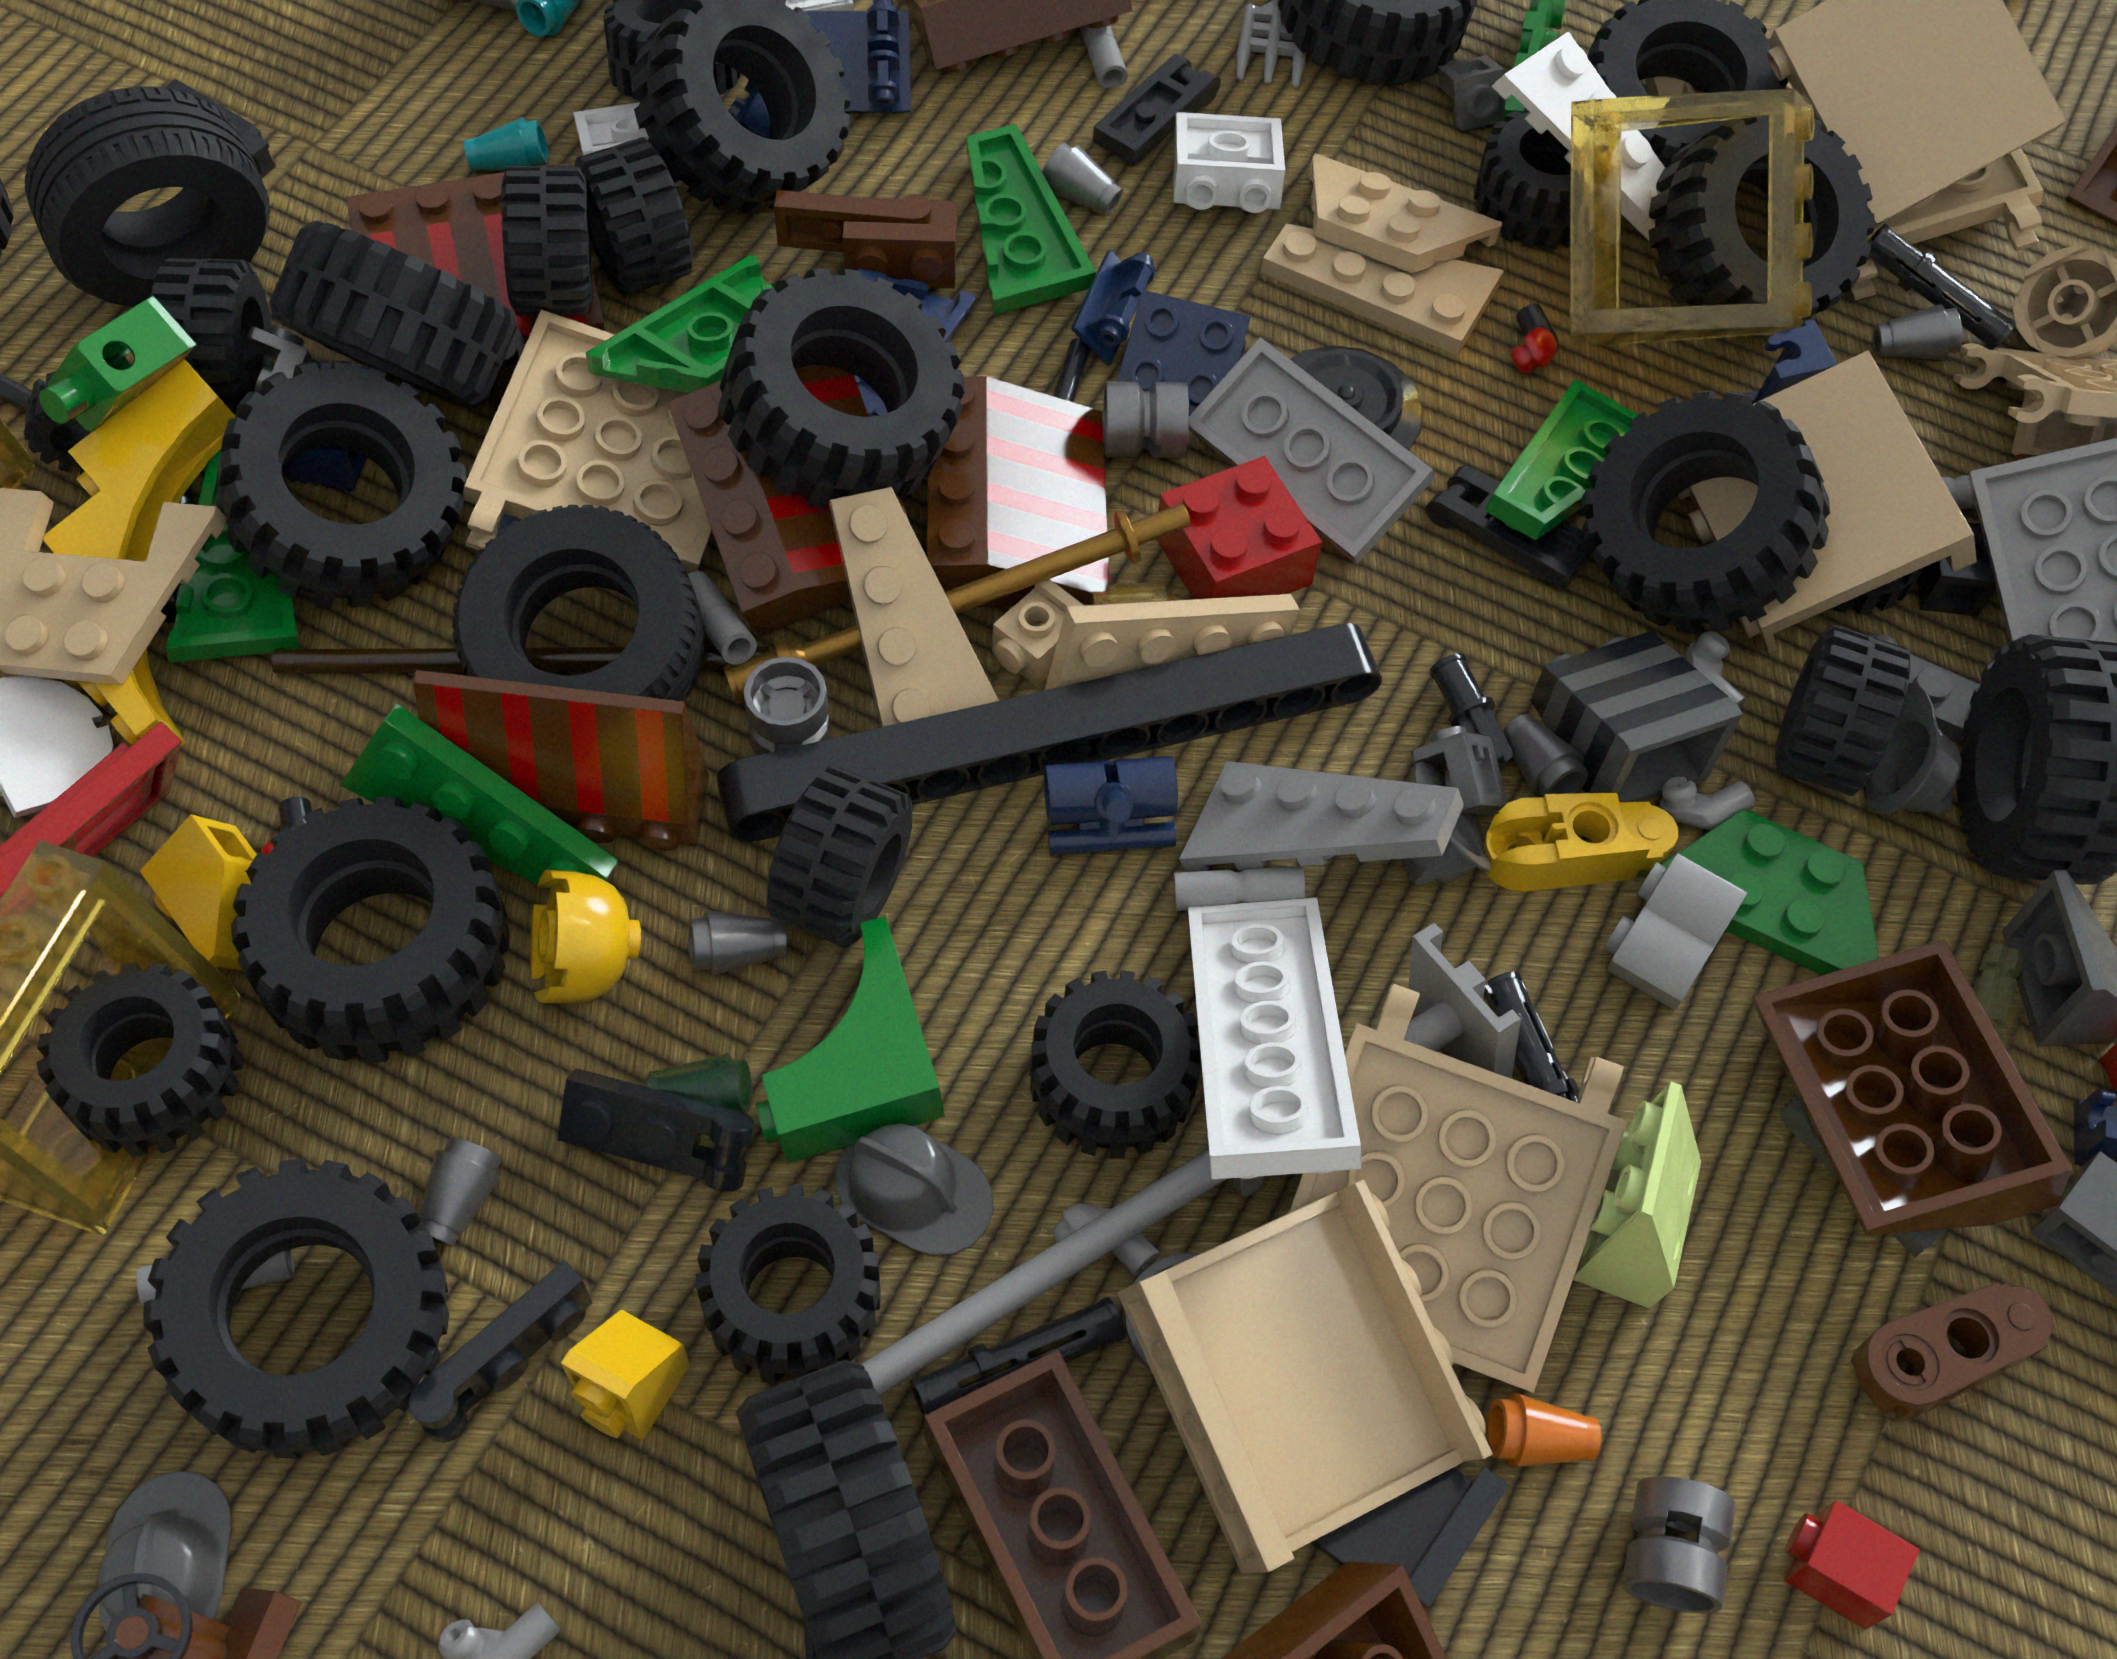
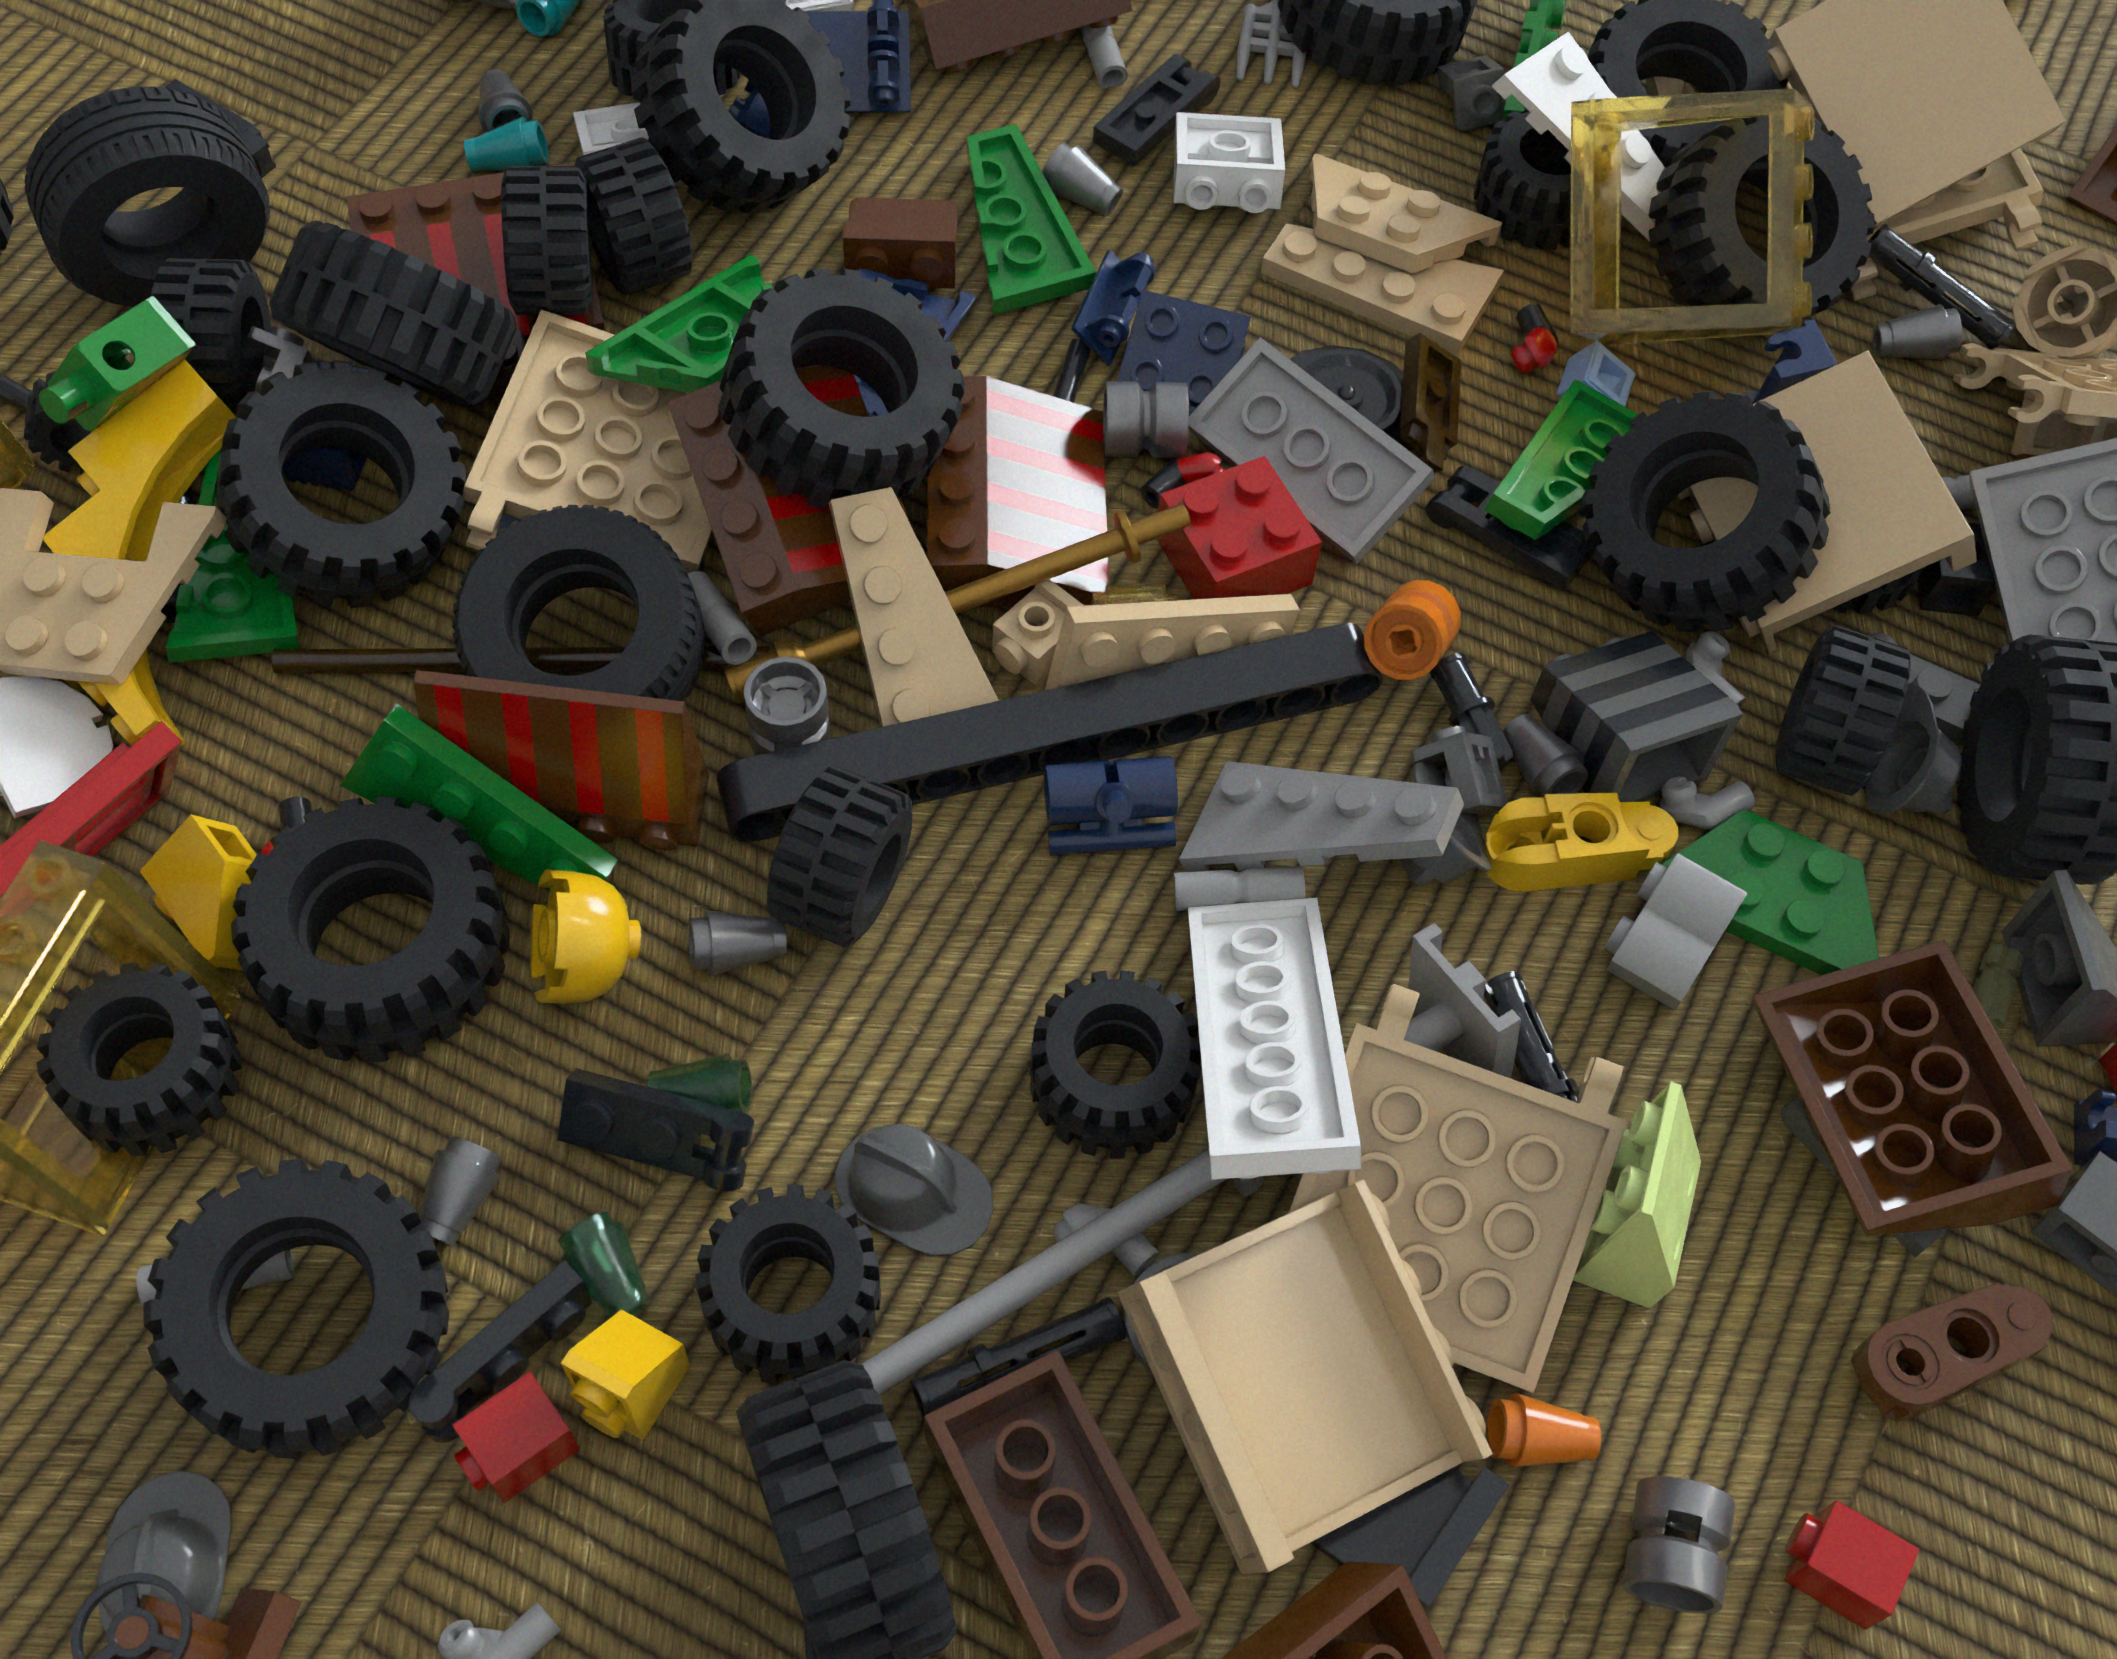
green arch [755,916,945,1164] -> none
reddish brown plate [774,190,931,252] -> none
none -> red brick [452,1371,580,1504]
none -> flat silver cone [479,69,533,133]
none -> clear green cone [558,1211,651,1318]
none -> arm [1140,452,1225,509]
none -> orange wheel [1364,580,1461,680]
none -> dark brown hinge [1400,333,1461,473]
none -> light blue slope [1557,341,1636,407]

